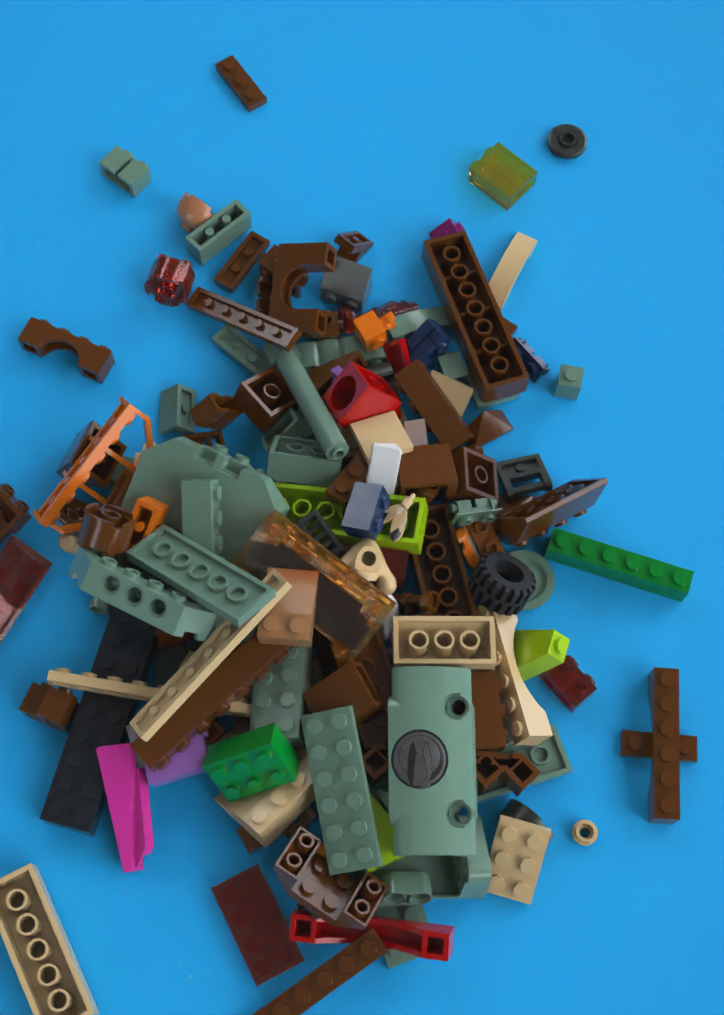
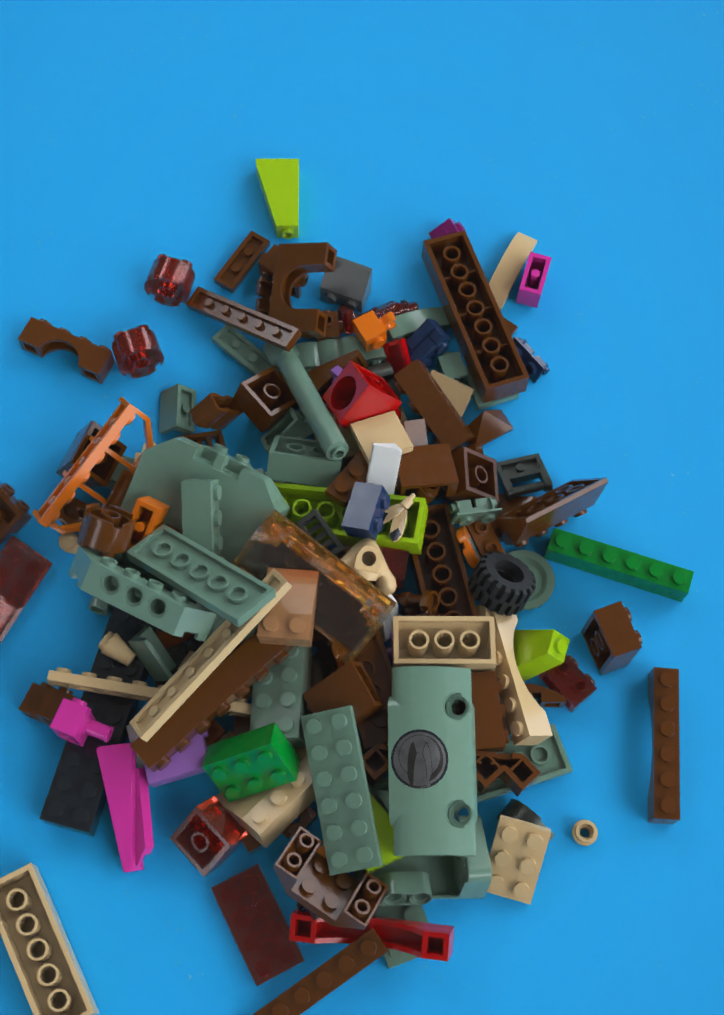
sand green piece [99,145,152,198] -> none
nougat cylinder [177,191,214,233] -> none
sand green brick [185,199,252,265] -> none
reddish brown plate [215,55,267,113] -> none
reddish brown slope [334,231,374,263] -> none
clear yellow brick [468,142,537,210] -> none
pearl dark grey wheel [547,124,587,159] -> none
sand green brick [554,364,584,400] -> none
reddish brown plate [620,730,697,763] -> none
none -> dark pink brick [50,697,114,747]
none -> tan cone [97,631,137,666]
none -> clear red brick [112,324,164,378]
none -> sand green panel [128,626,177,682]
none -> clear red brick [170,796,248,877]
none -> lime slope [256,159,299,239]
none -> dark pink brick [516,252,552,308]
none -> reddish brown slope [525,683,566,708]
none -> reddish brown brick [581,601,642,676]

